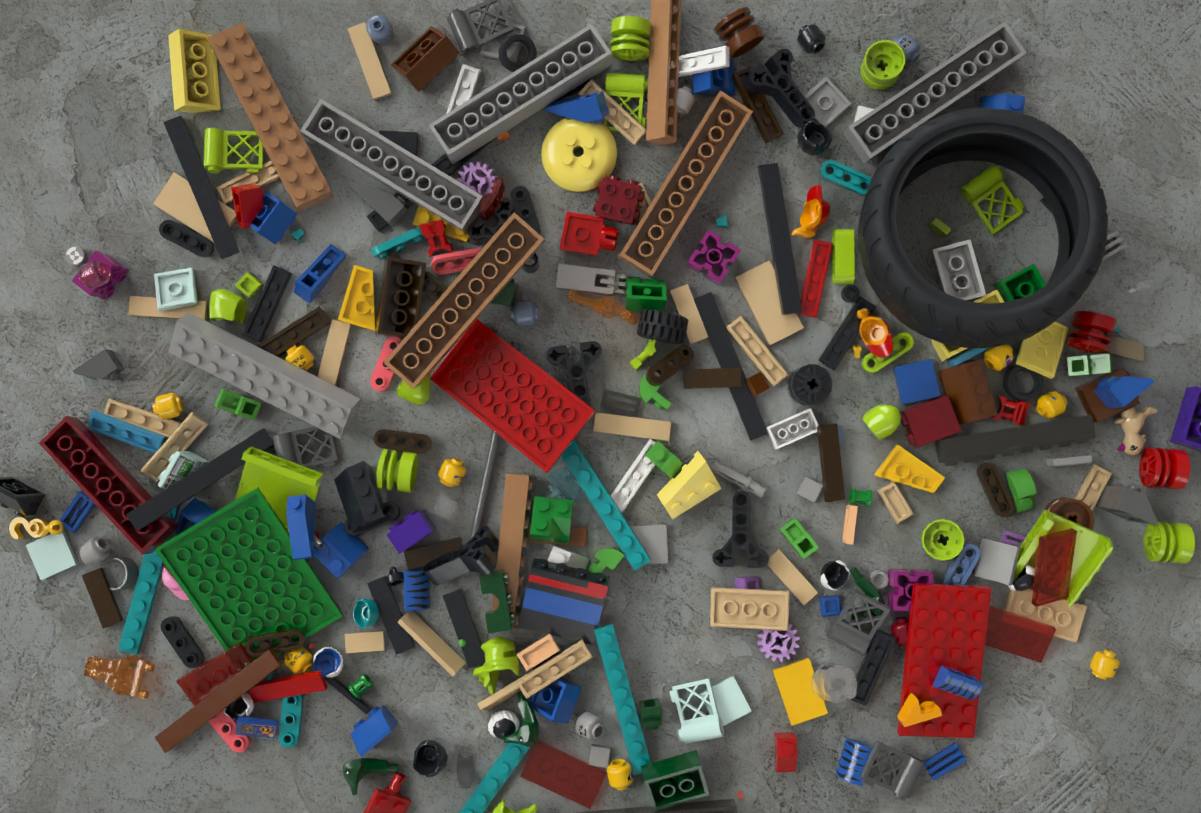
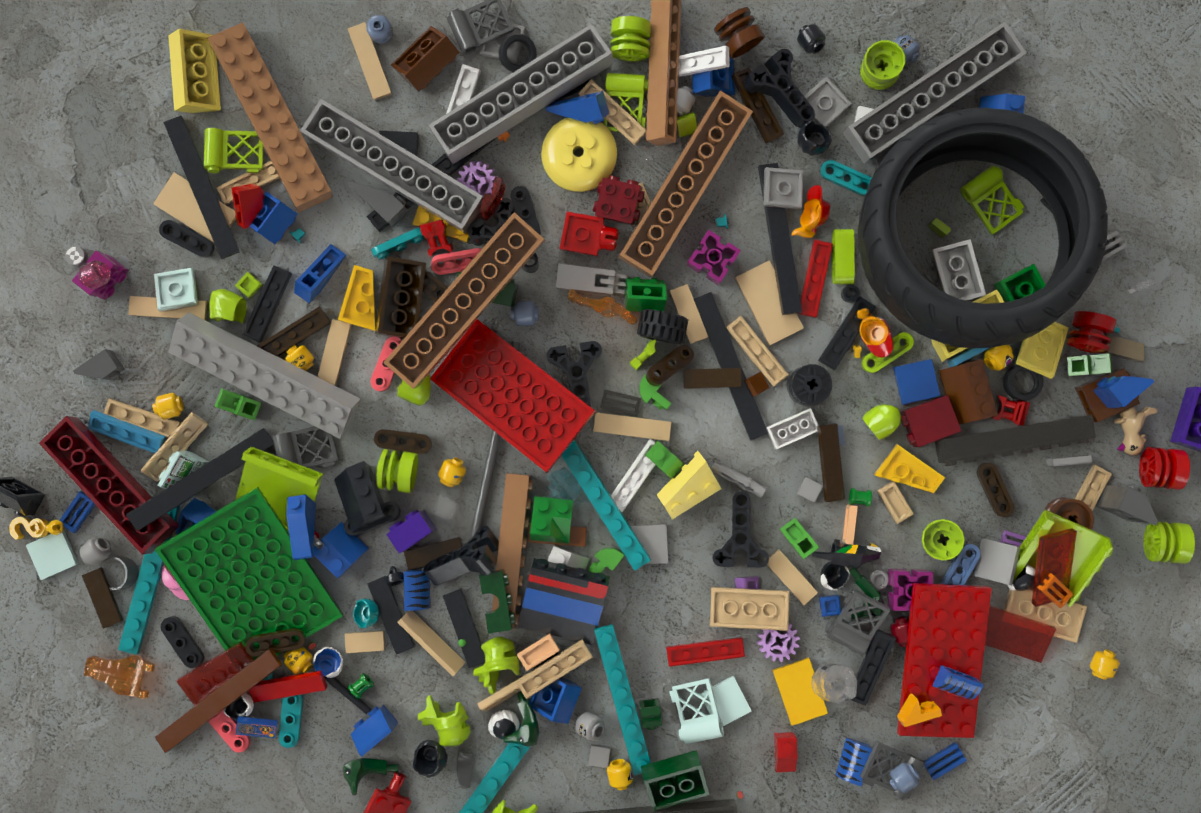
clear red tile [520,740,606,809] -> none
bright green brick [1006,468,1037,513] -> none
yellow head [1036,391,1067,419] -> none
none -> lime piece [418,695,471,746]
none -> red tile [666,637,745,667]
none -> lime tile [677,113,697,137]
none -> light grey tile [763,167,803,209]
none -> black animal [812,539,881,569]
none -> sand blue head [889,763,920,793]
none -> orange tile [1037,573,1073,608]

